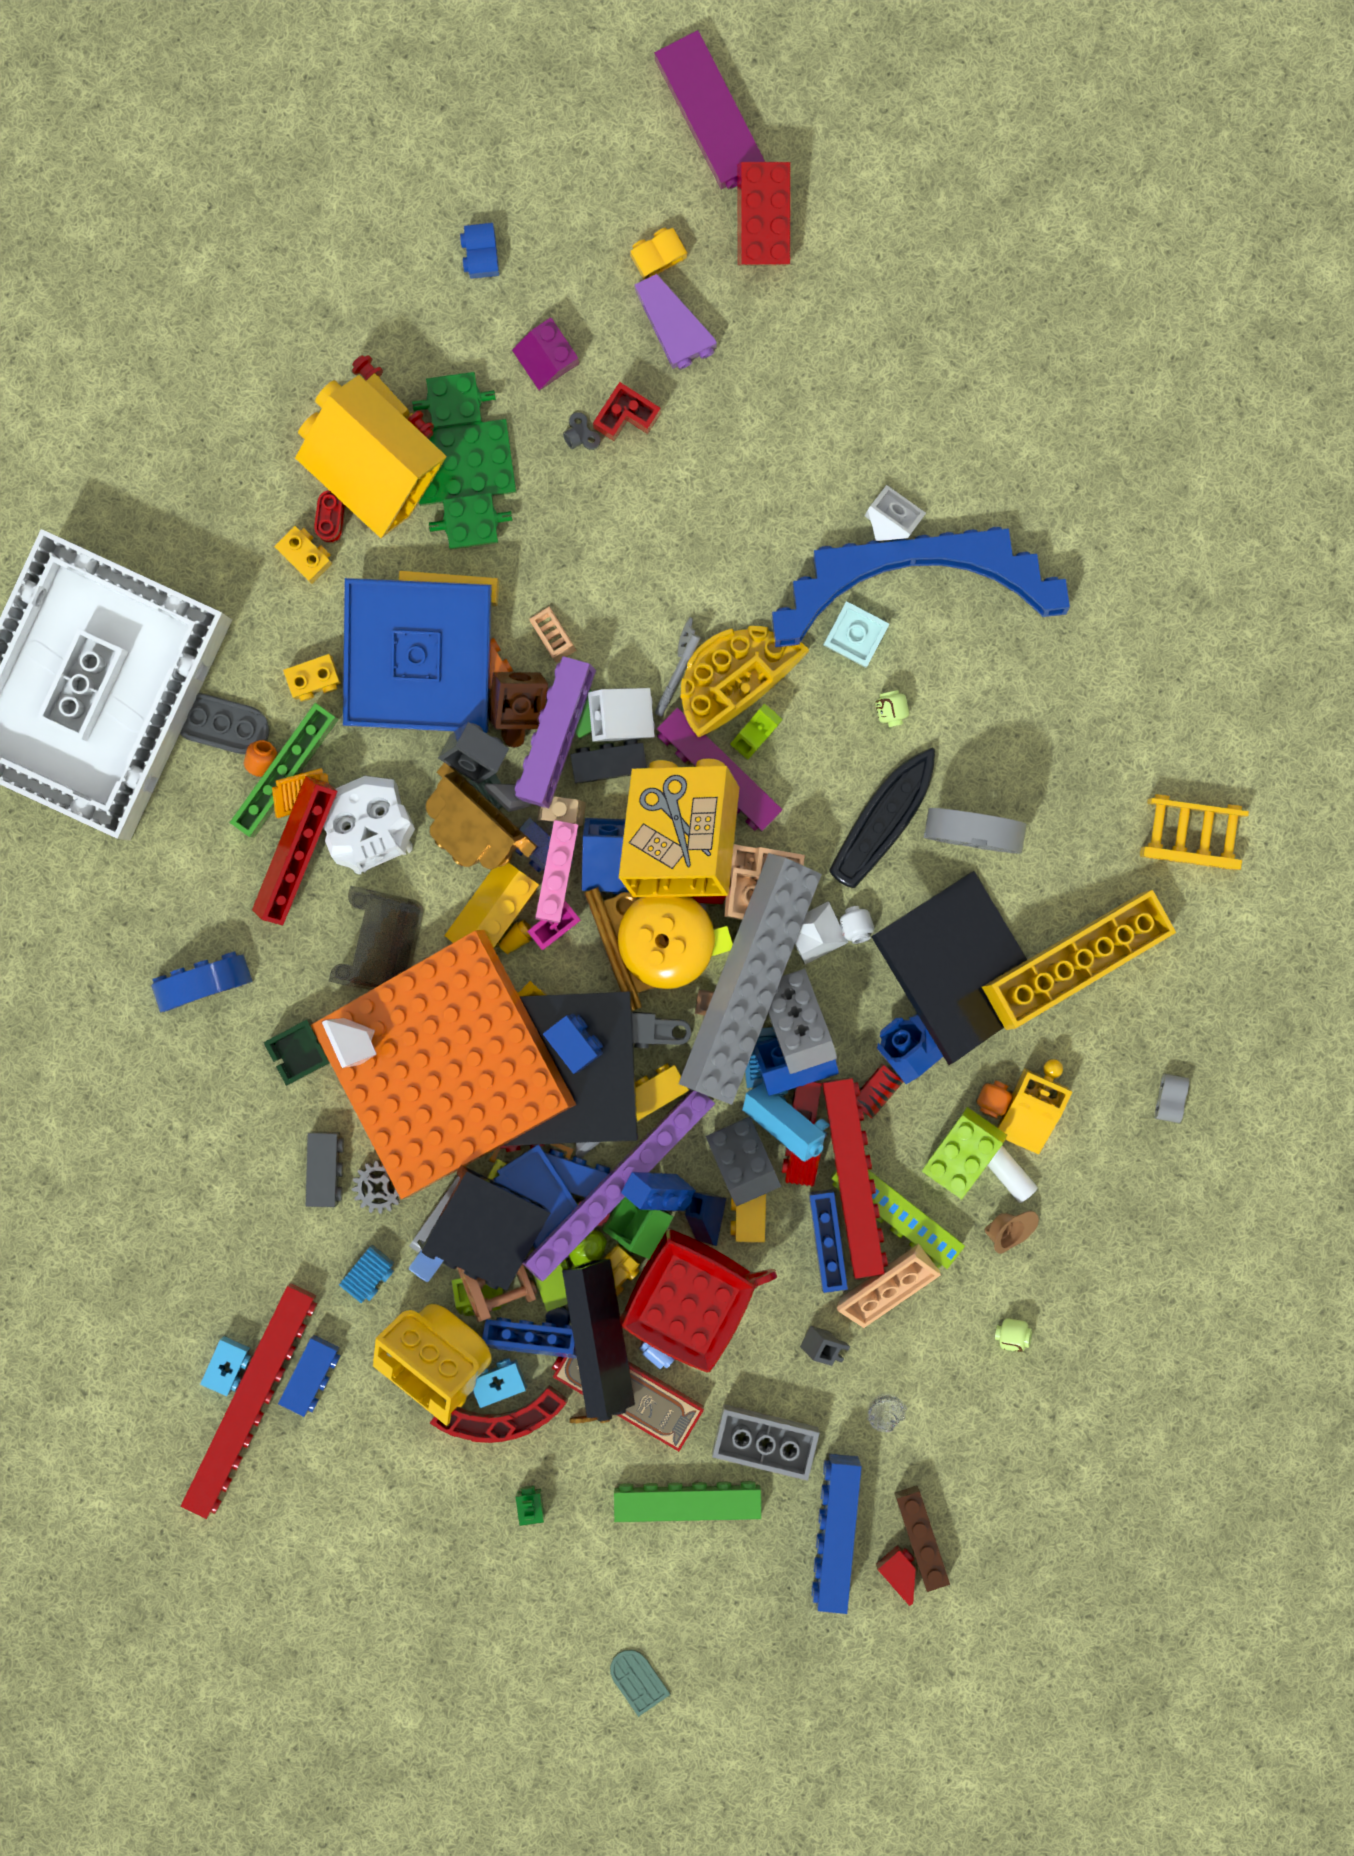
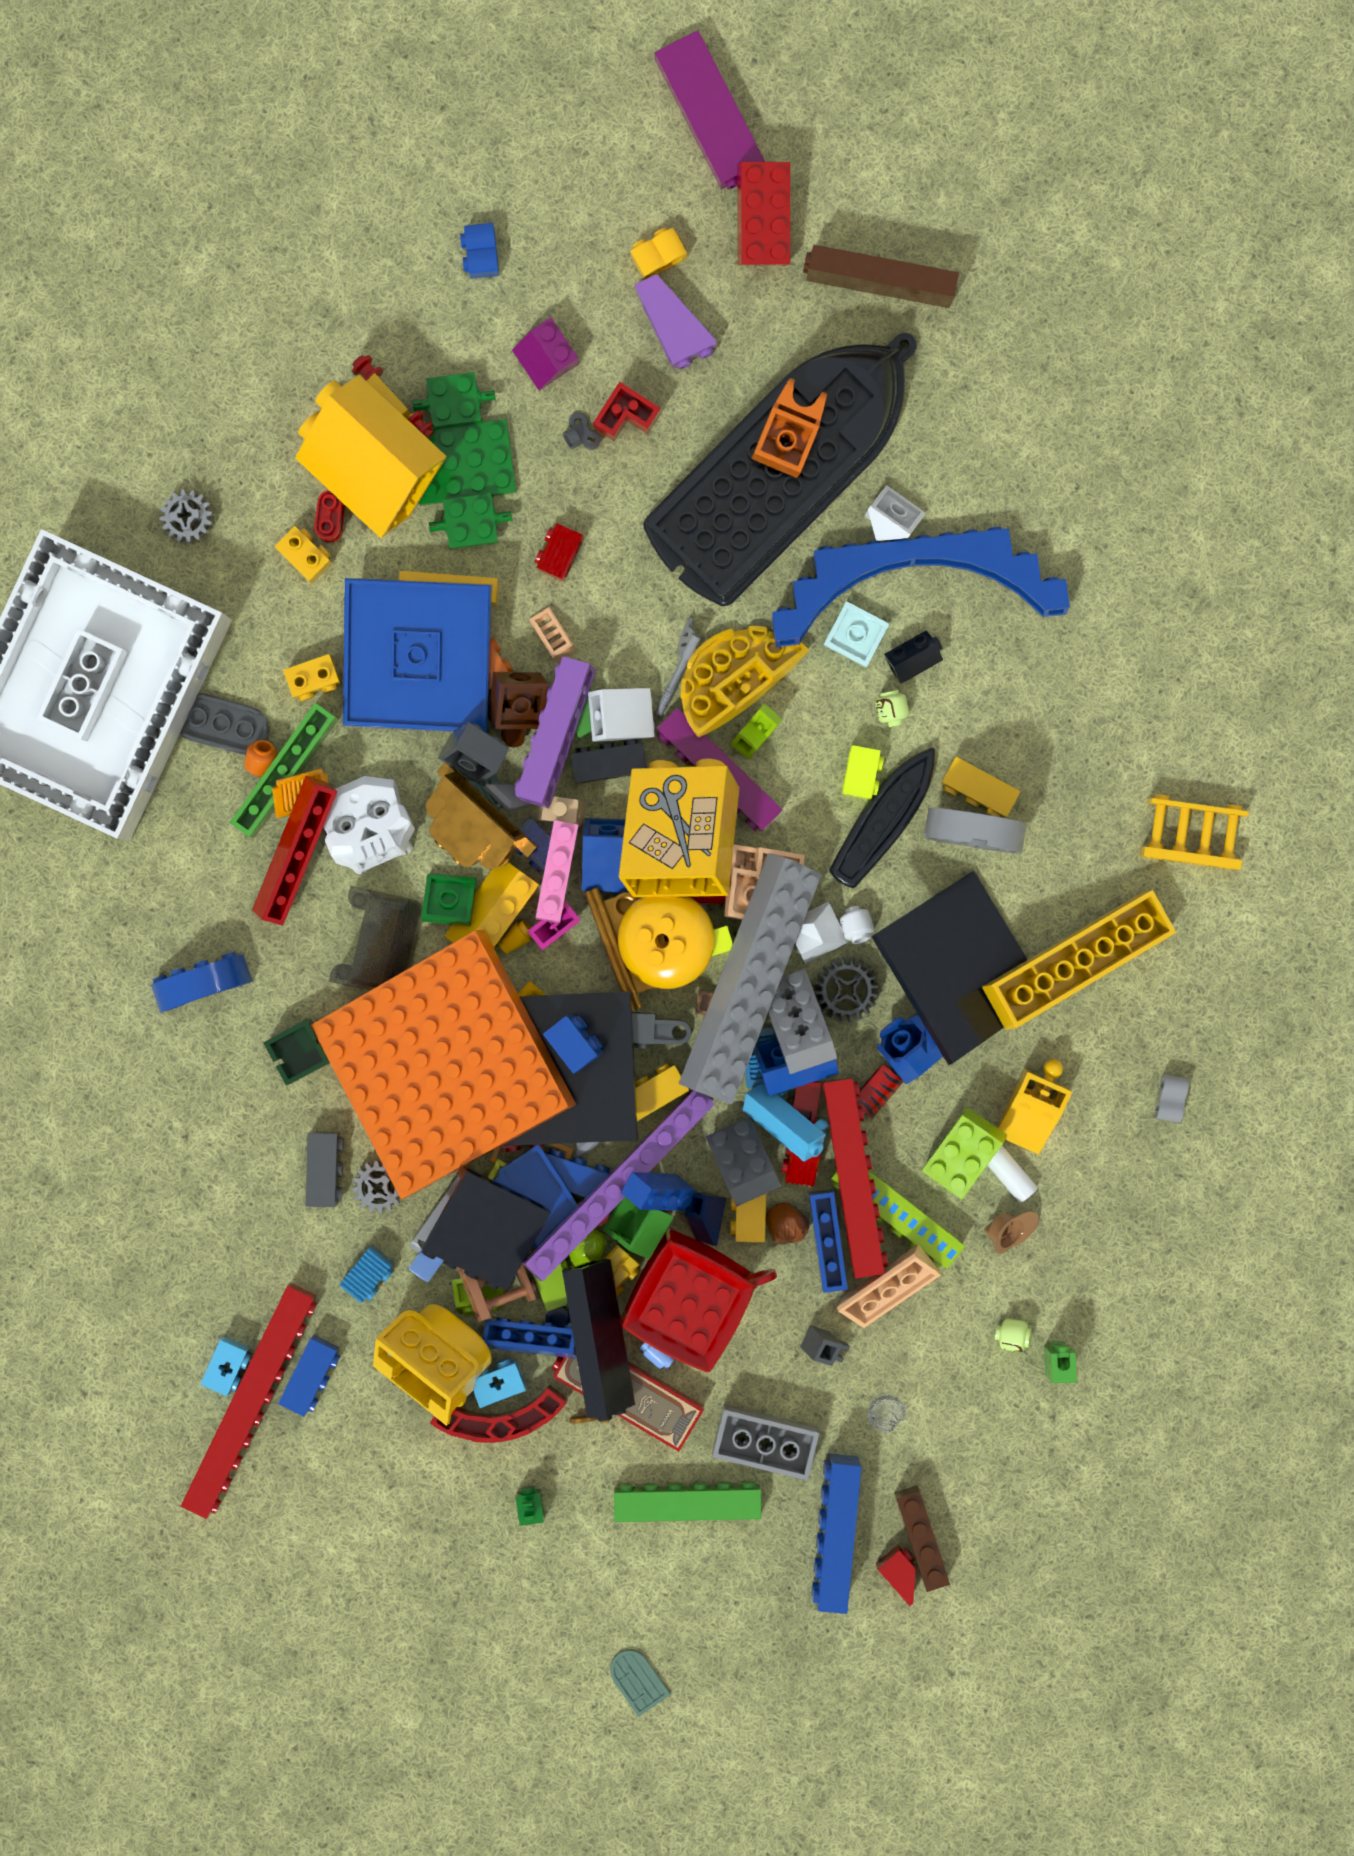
white slope [322,1018,376,1068] -> none
orange head [977,1080,1013,1119] -> none
none -> light grey gear [159,489,214,544]
none -> green plate [421,873,476,926]
none -> red brick [534,523,584,582]
none -> black piece [643,333,916,606]
none -> orange brick [751,378,827,478]
none -> dark orange hair [766,1202,809,1245]
none -> reddish brown brick [803,244,959,308]
none -> dark grey gear [814,957,879,1022]
none -> neon yellow brick [841,745,884,800]
none -> black brick [884,630,943,684]
none -> yellow brick [940,757,1021,818]
none -> bright green brick [1044,1341,1077,1383]

